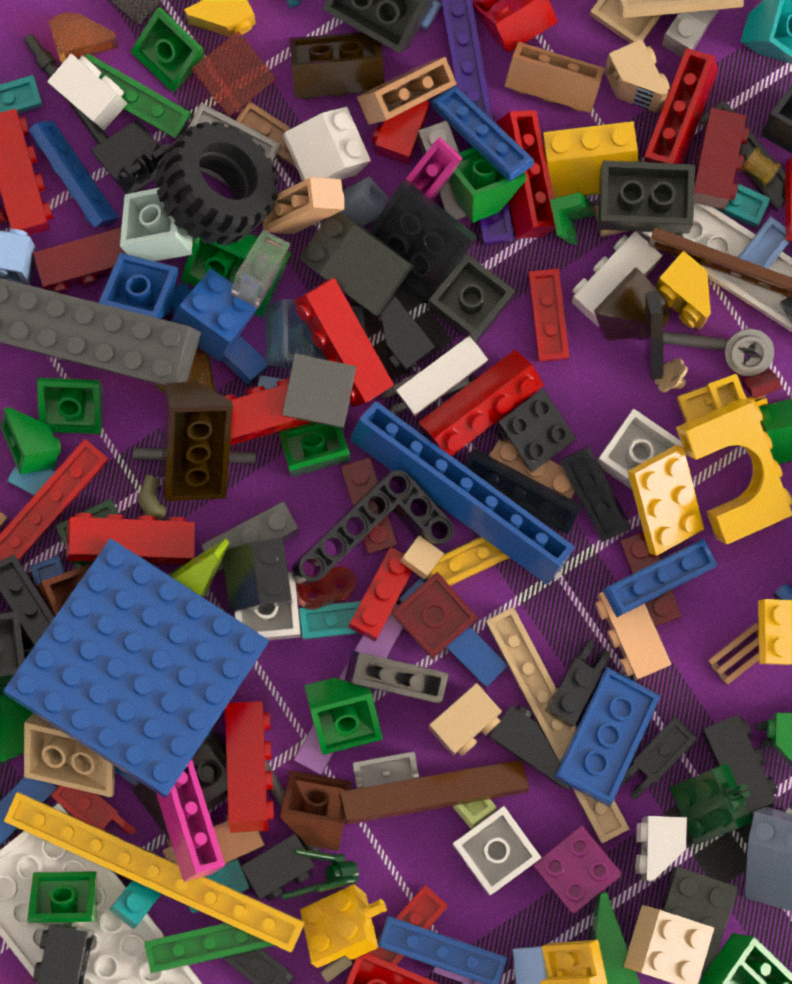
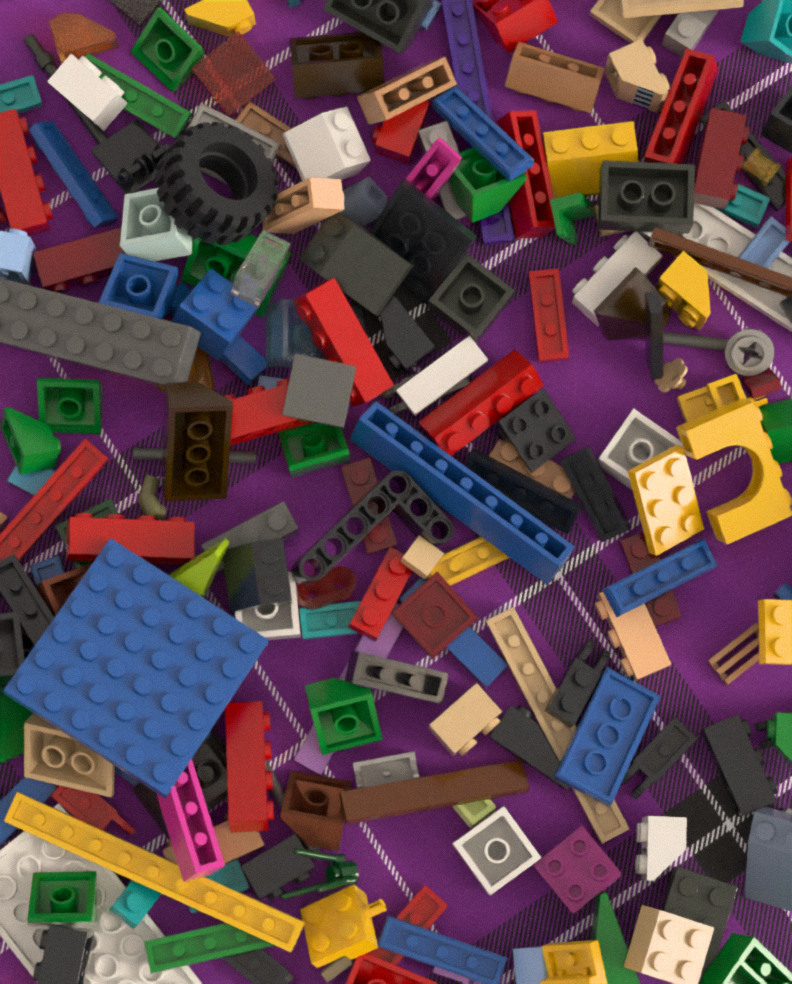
dark green plate [669,763,753,845] -> none

